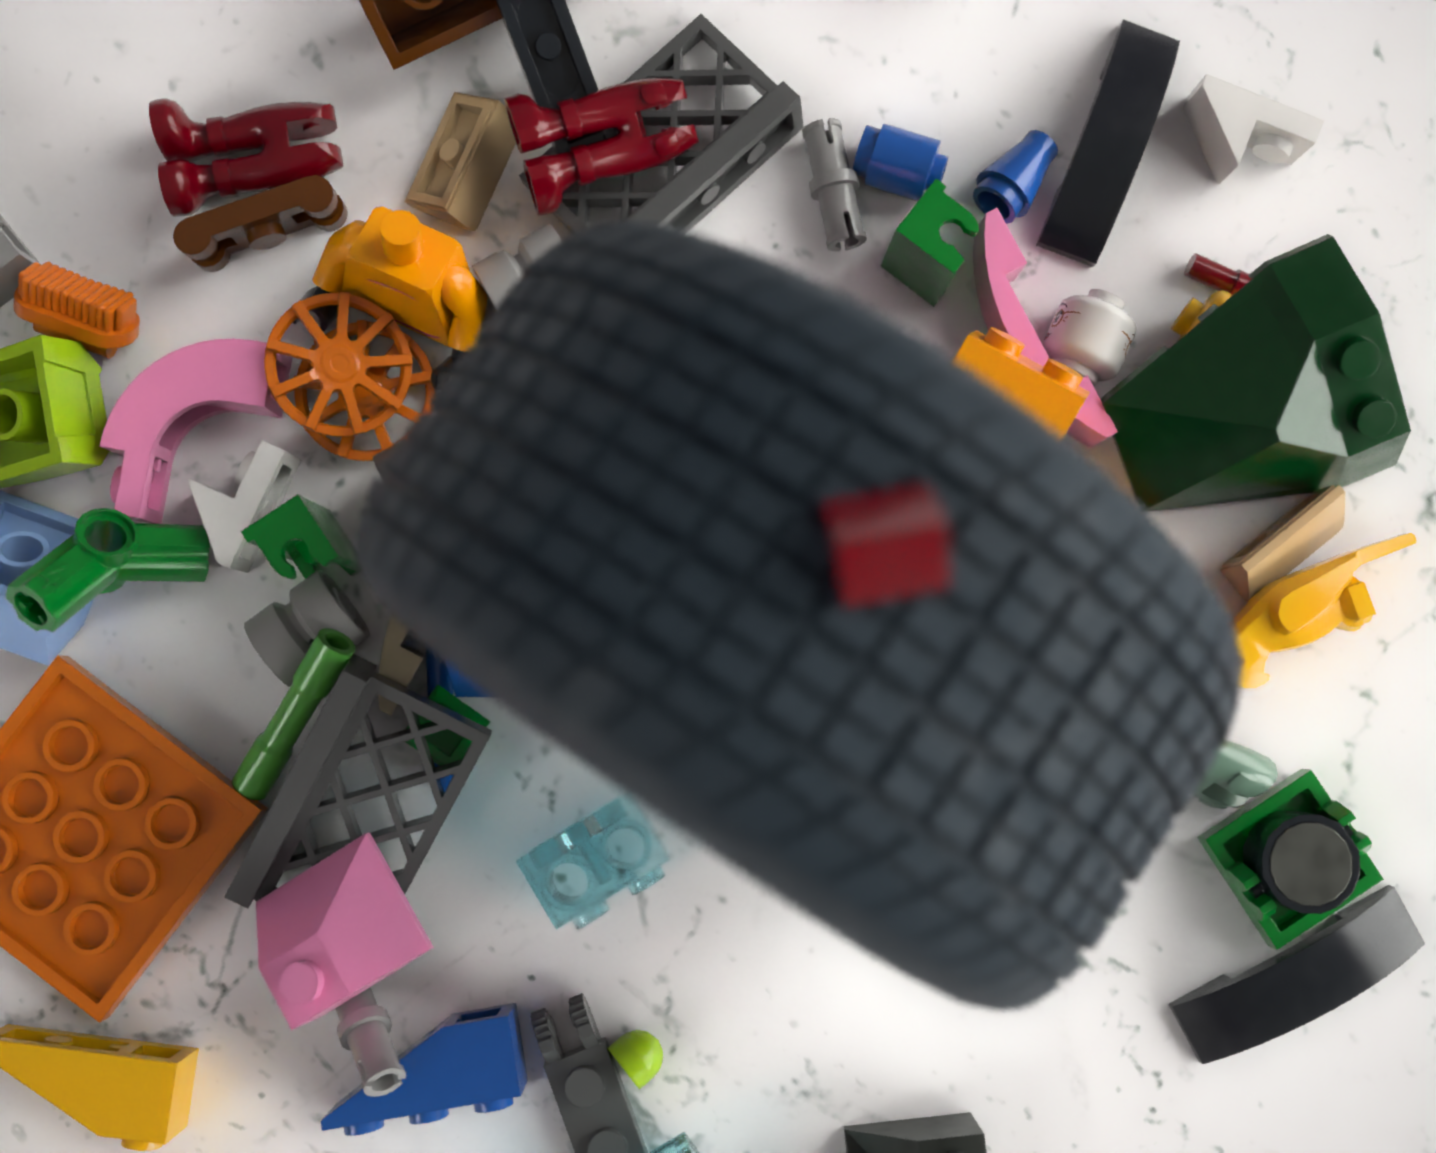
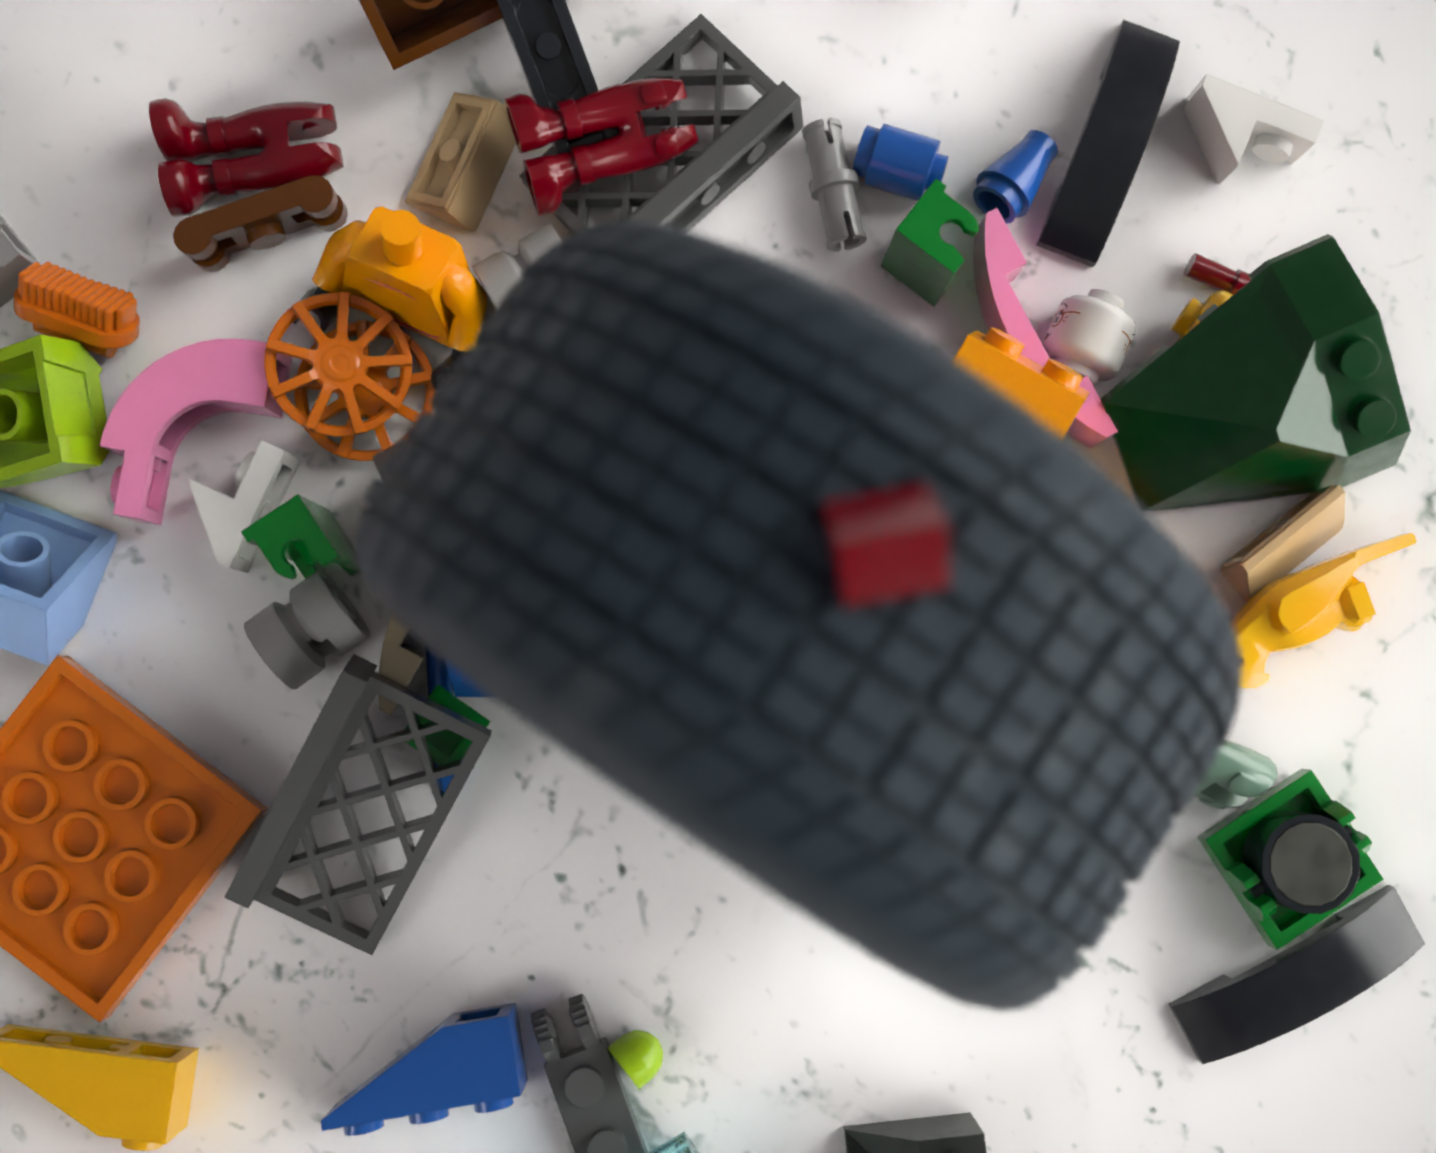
green piece [6,508,210,632] -> none
bright green piece [232,628,355,800] -> none
bright pink slope [256,833,434,1030] -> none
light grey pin [336,987,406,1097] -> none
clear light blue brick [516,793,671,930] -> none

